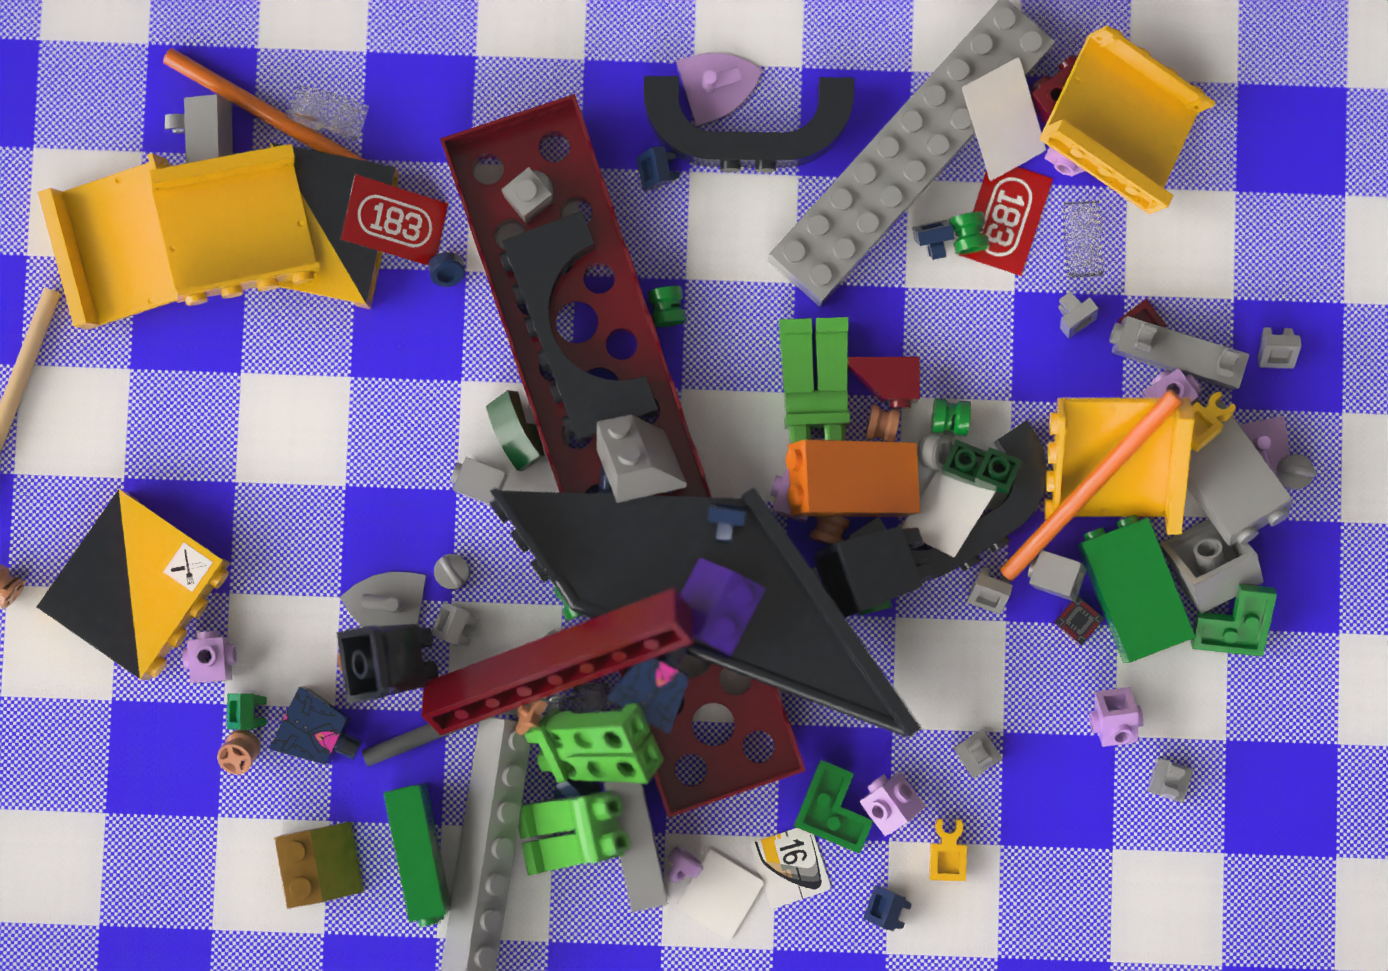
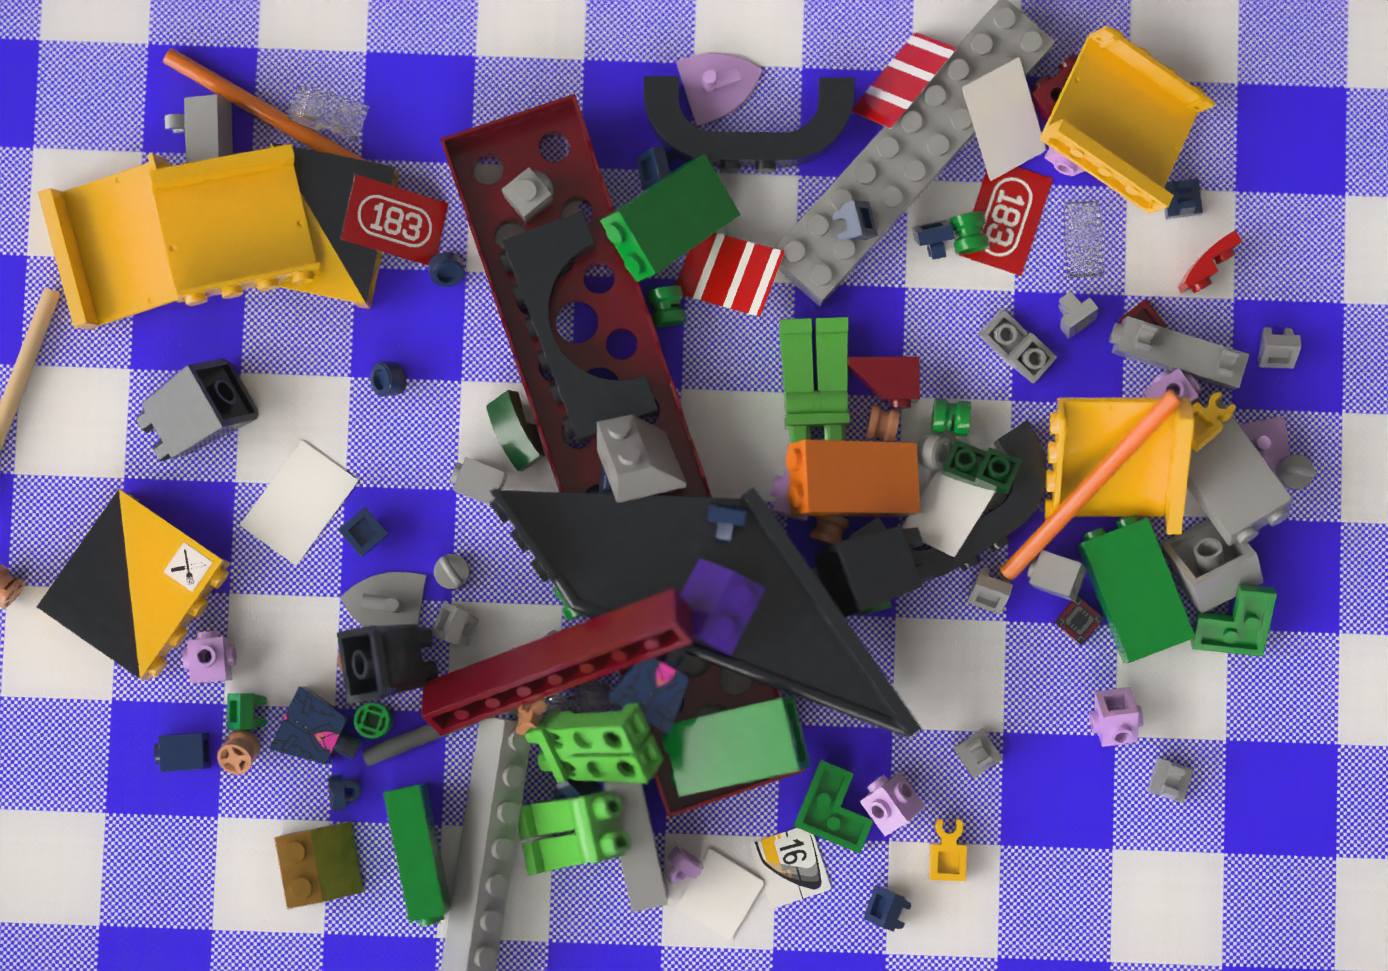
none -> hips [136,358,259,462]
none -> dark blue brick [154,733,210,772]
none -> white sticker [240,440,358,565]
none -> dark blue tile [327,774,362,811]
none -> dark blue tile [338,507,390,558]
none -> green wheel [354,702,394,738]
none -> dark blue tile [370,361,407,397]
none -> green brick [600,154,741,282]
none -> brick [662,695,811,797]
none -> red sticker [675,233,785,317]
none -> tile [832,200,878,240]
none -> red sticker [851,33,957,129]
none -> light grey slope [977,309,1057,383]
none -> dark blue tile [1164,179,1203,219]
none -> red slope [1178,230,1242,293]

